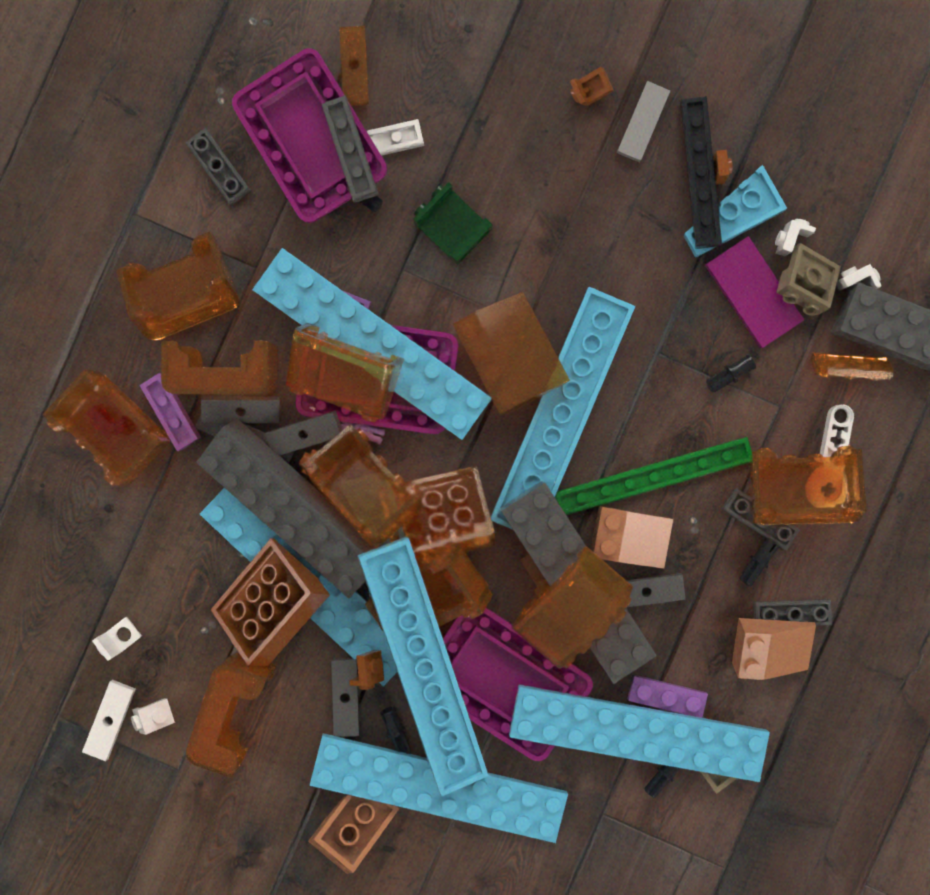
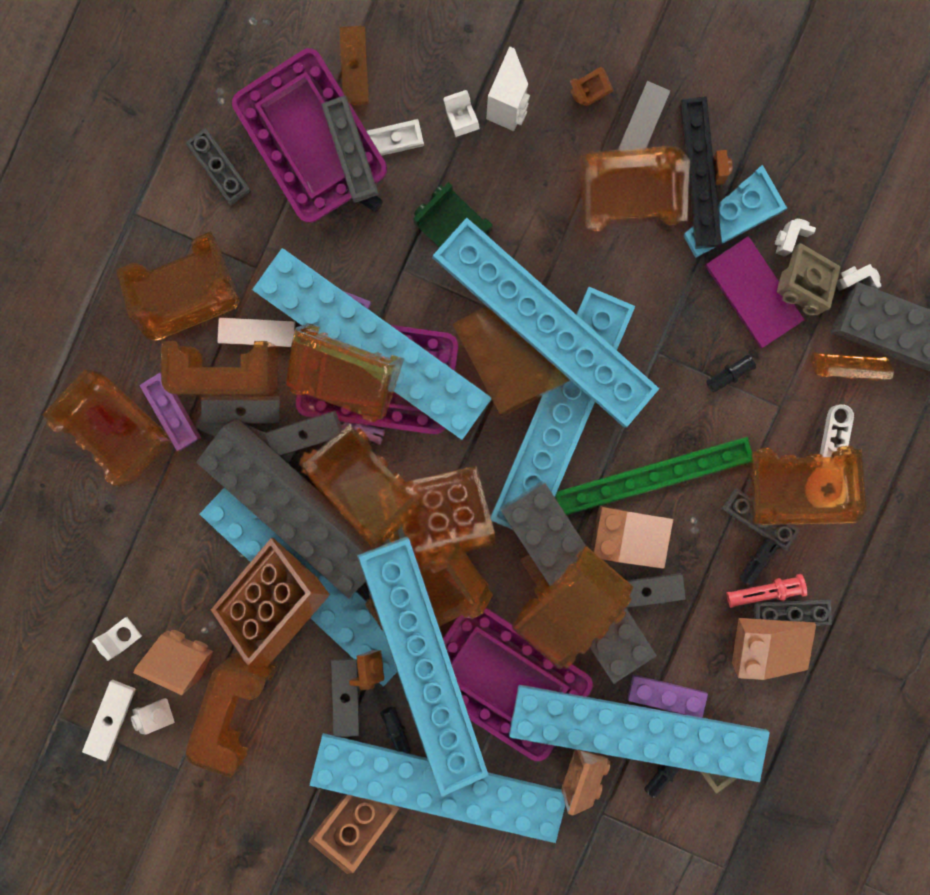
none -> nougat slope [133,630,213,695]
none -> white tile [218,318,296,348]
none -> medium azure plate [432,218,659,428]
none -> white bracket [443,90,480,137]
none -> white slope [486,47,530,131]
none -> nougat slope [561,749,610,815]
none -> clear orange windscreen [580,146,690,231]
none -> coral pin [726,574,807,608]

